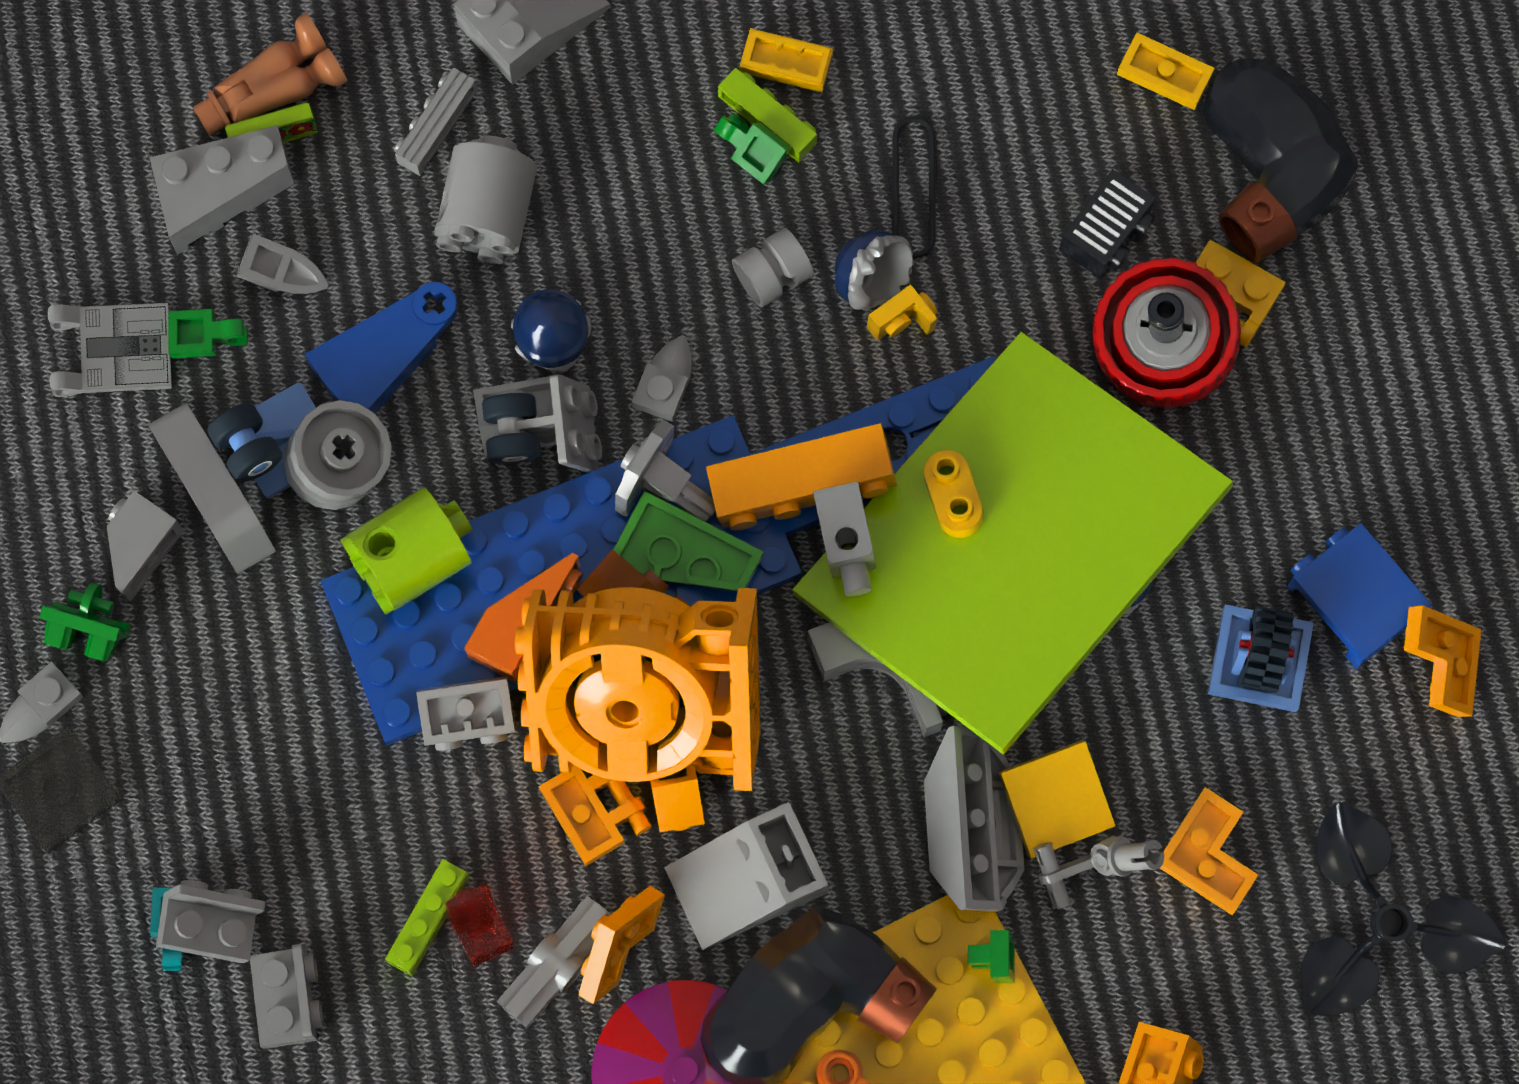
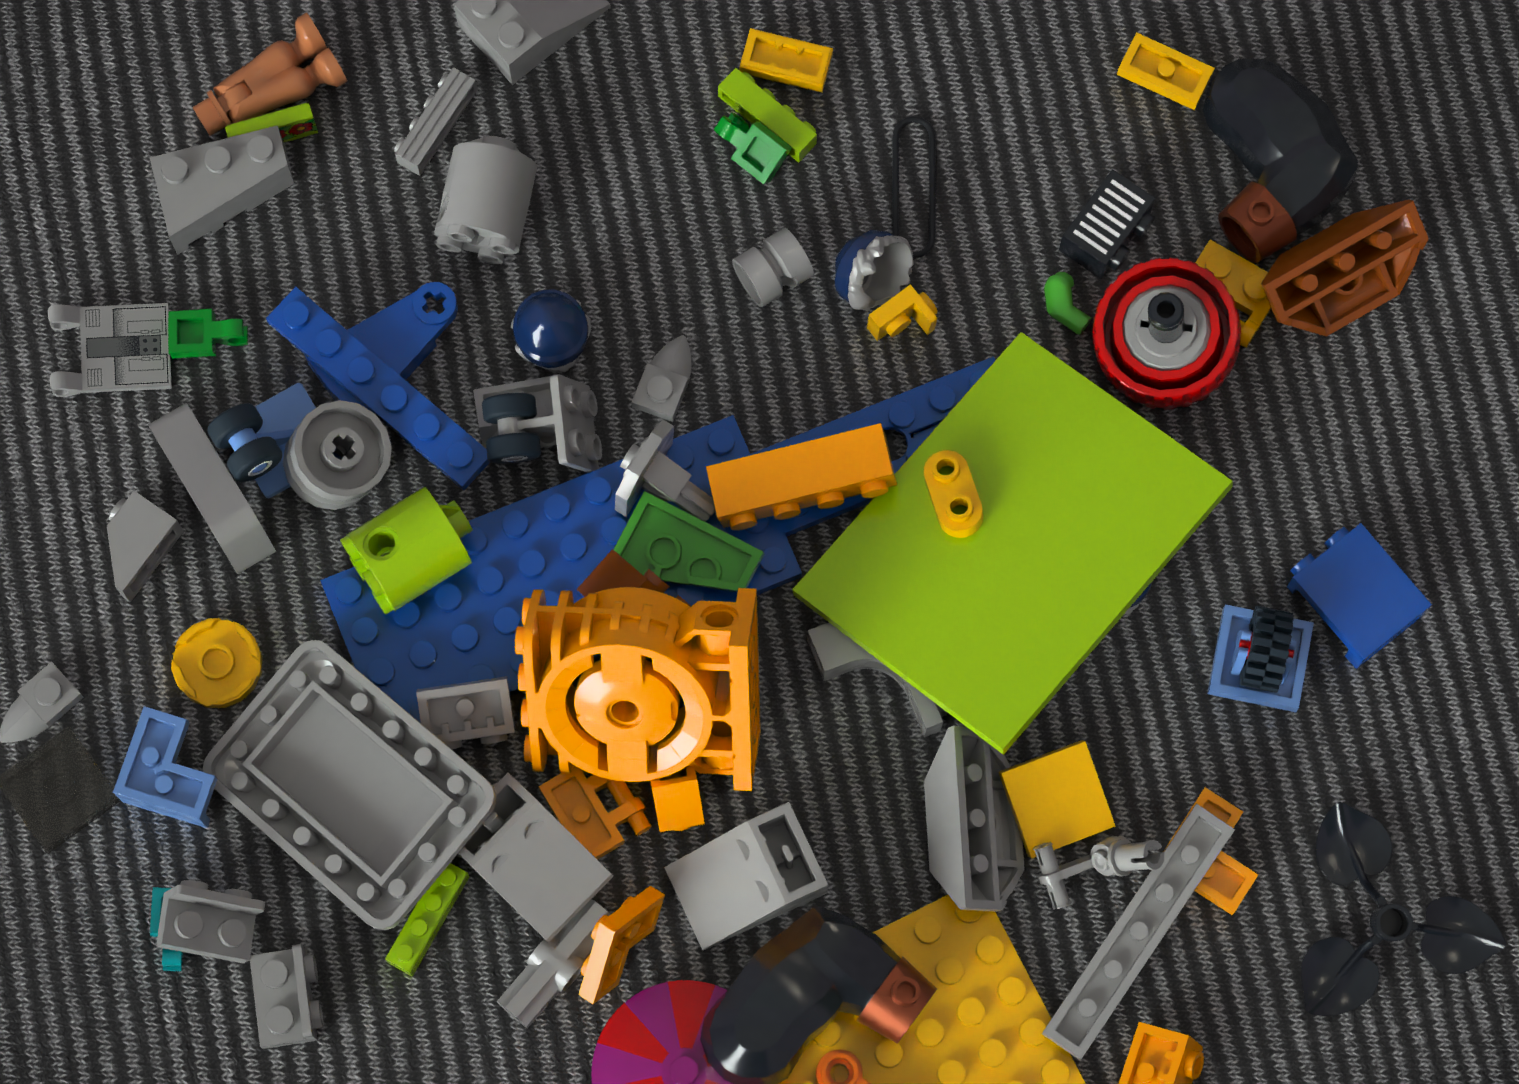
green hips [39,582,132,662] -> none
light grey plate [236,234,329,294] -> none
clear red bracket [445,884,514,967] -> none
orange slope [464,553,583,683] -> none
light grey torso [813,482,876,596] -> none
green tile [968,930,1015,983] -> none
light orange plate [1404,605,1481,717] -> none
none -> medium blue panel [113,706,218,828]
none -> yellow tile [171,618,262,708]
none -> light grey wedge [202,640,497,930]
none -> blue plate [266,287,490,491]
none -> light grey slope [458,773,613,943]
none -> light grey plate [1042,803,1235,1060]
none -> bright green arm [1044,272,1092,336]
none -> dark orange wedge [1261,199,1429,337]

